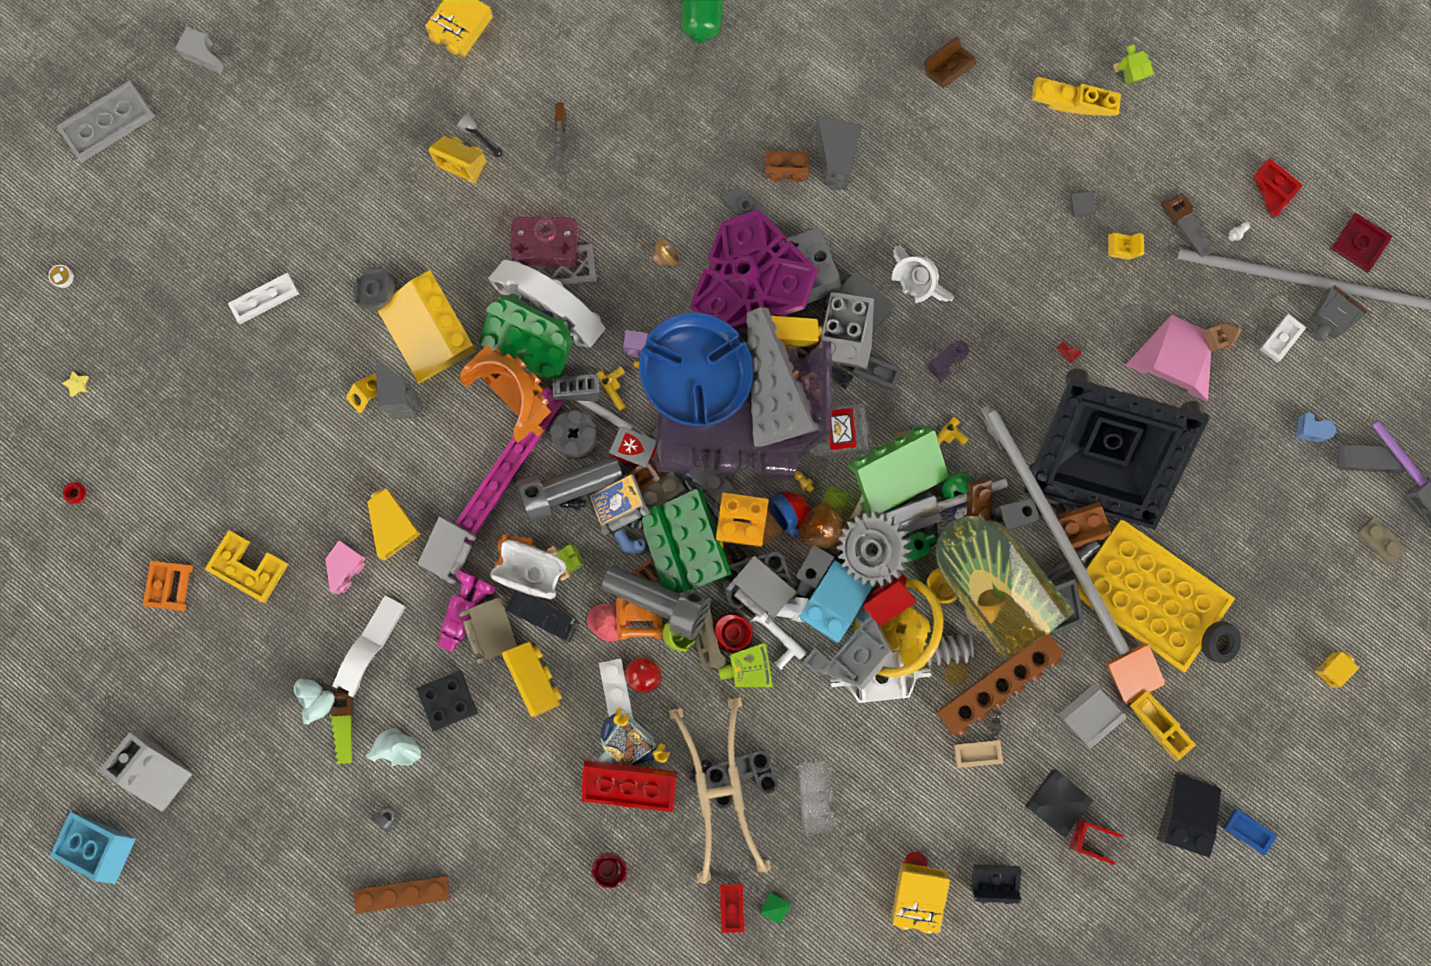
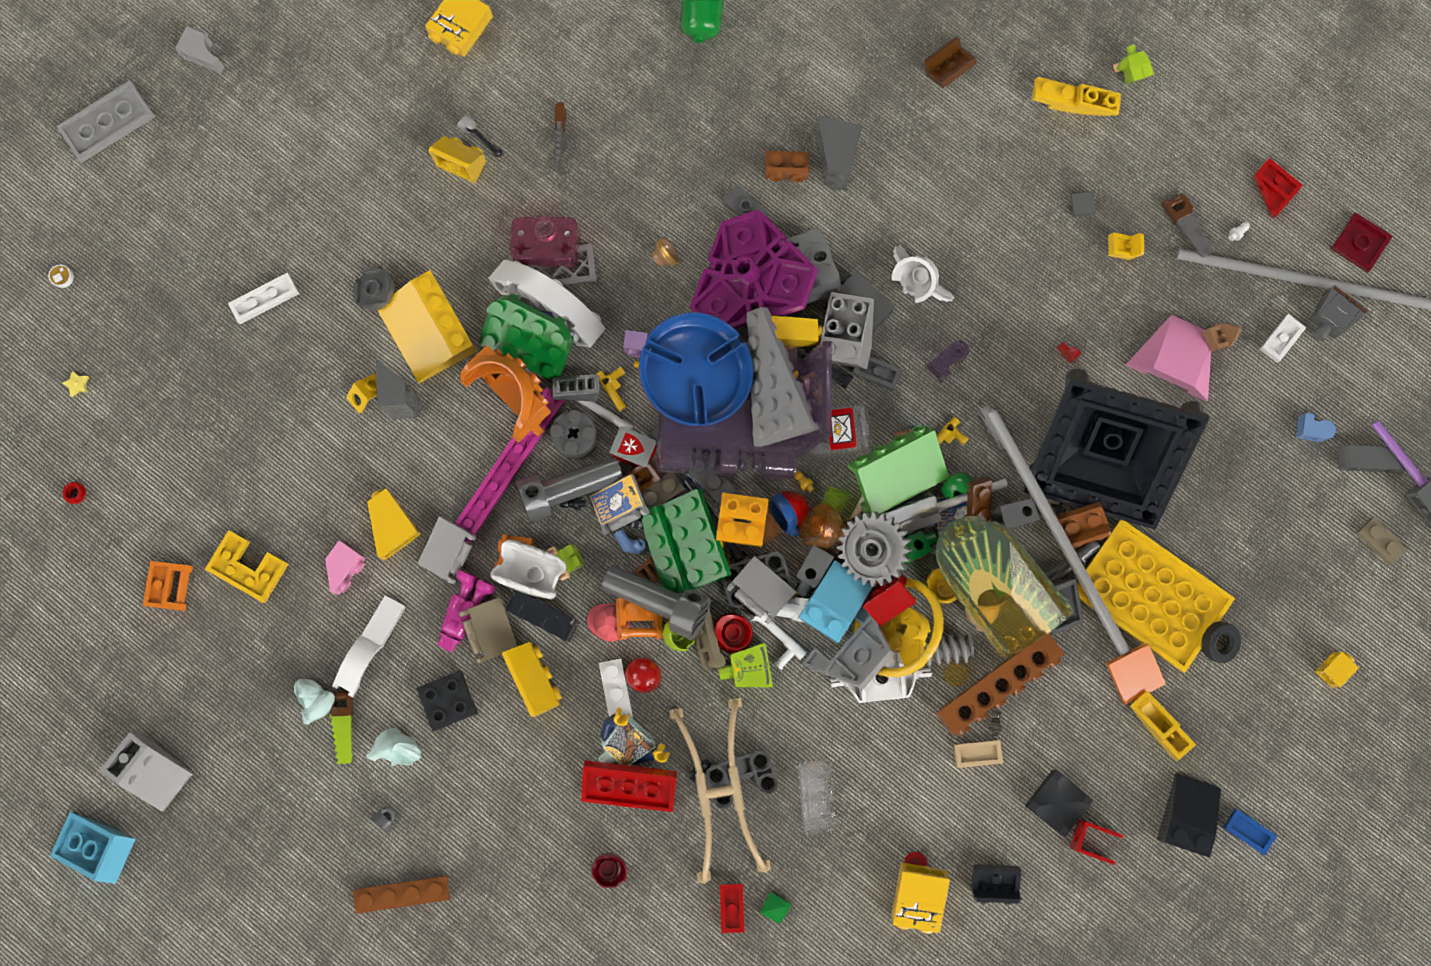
light grey slope [1058,684,1126,749] -> none

